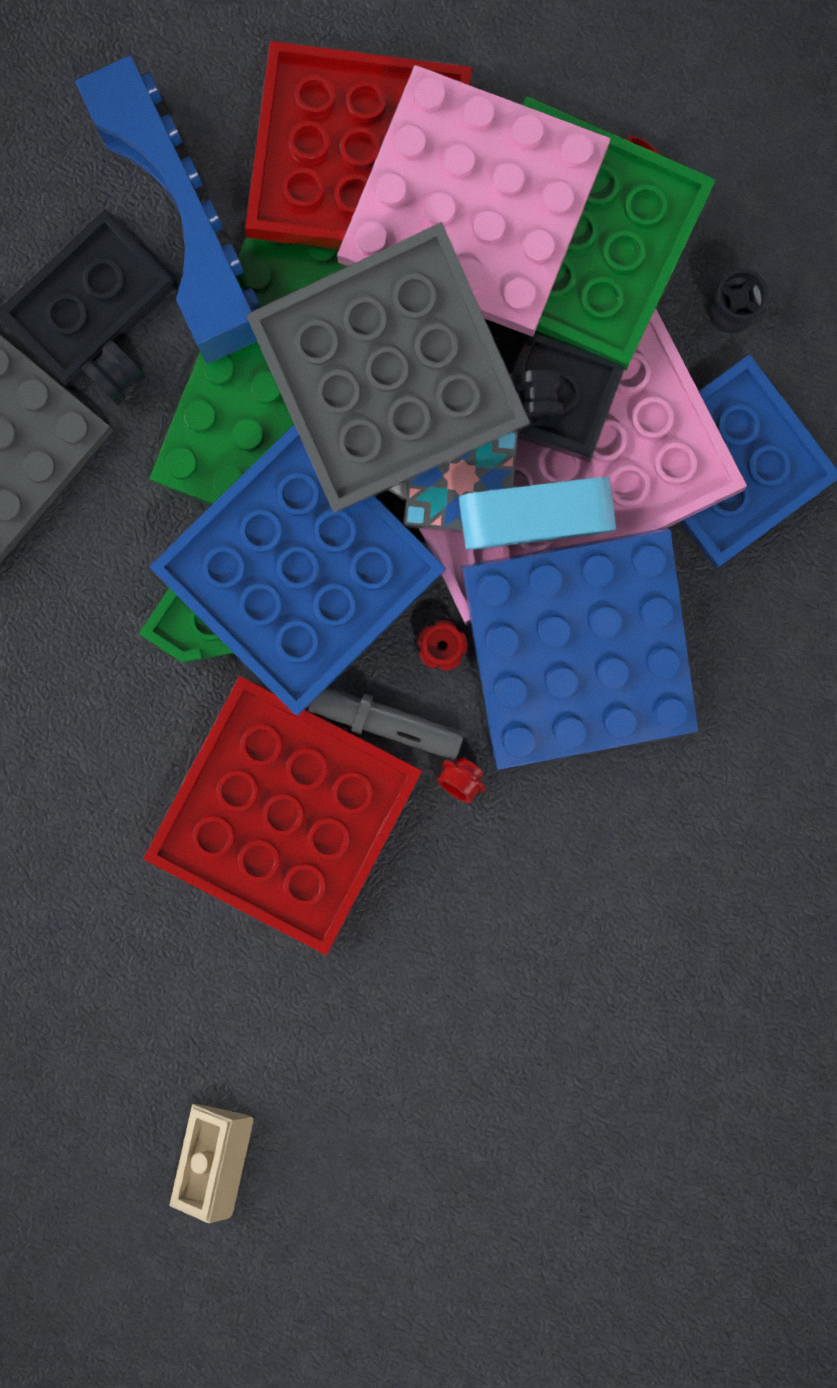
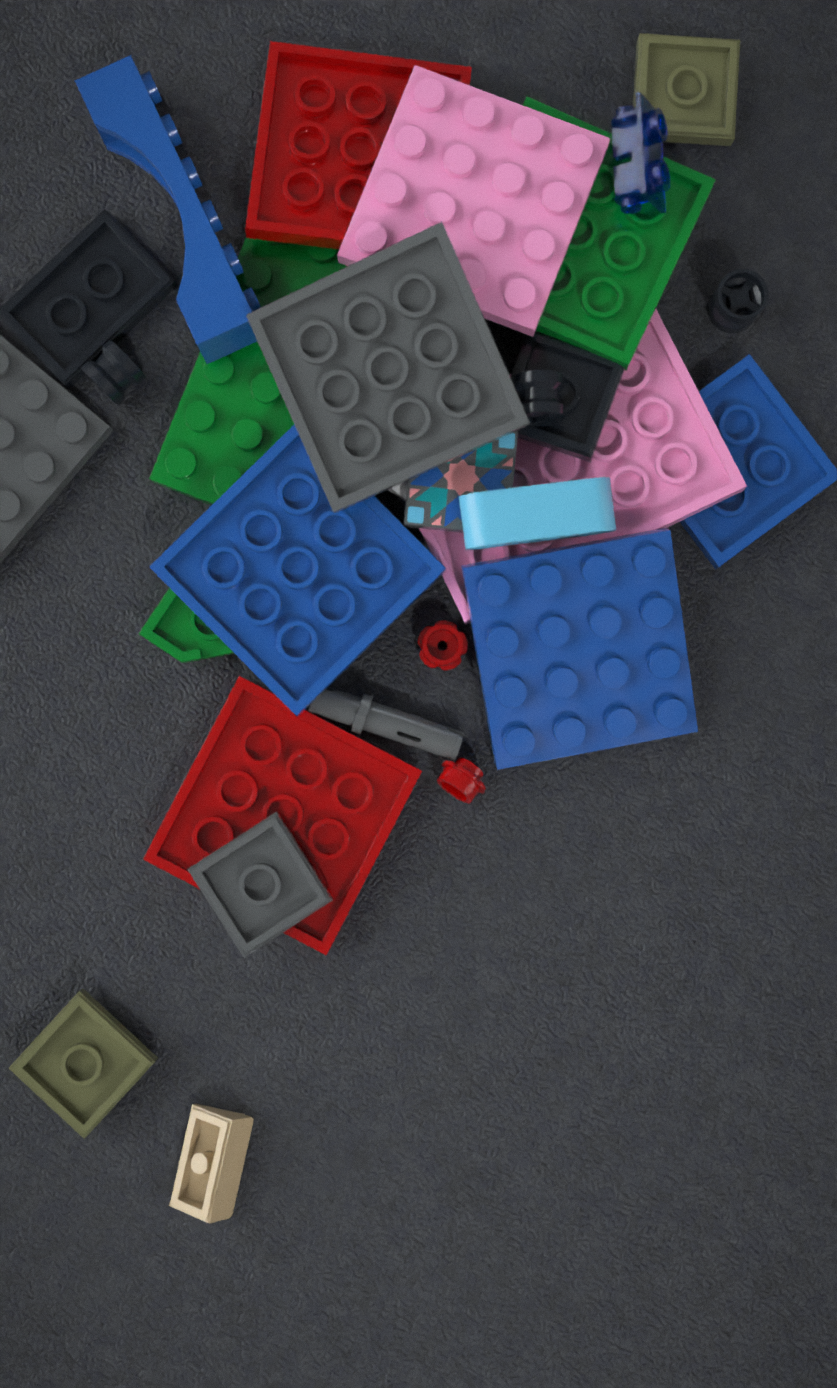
none -> olive plate [8,988,158,1139]
none -> dark grey tile [187,812,333,958]
none -> clear blue hinge [611,92,671,214]
none -> olive plate [631,33,740,146]

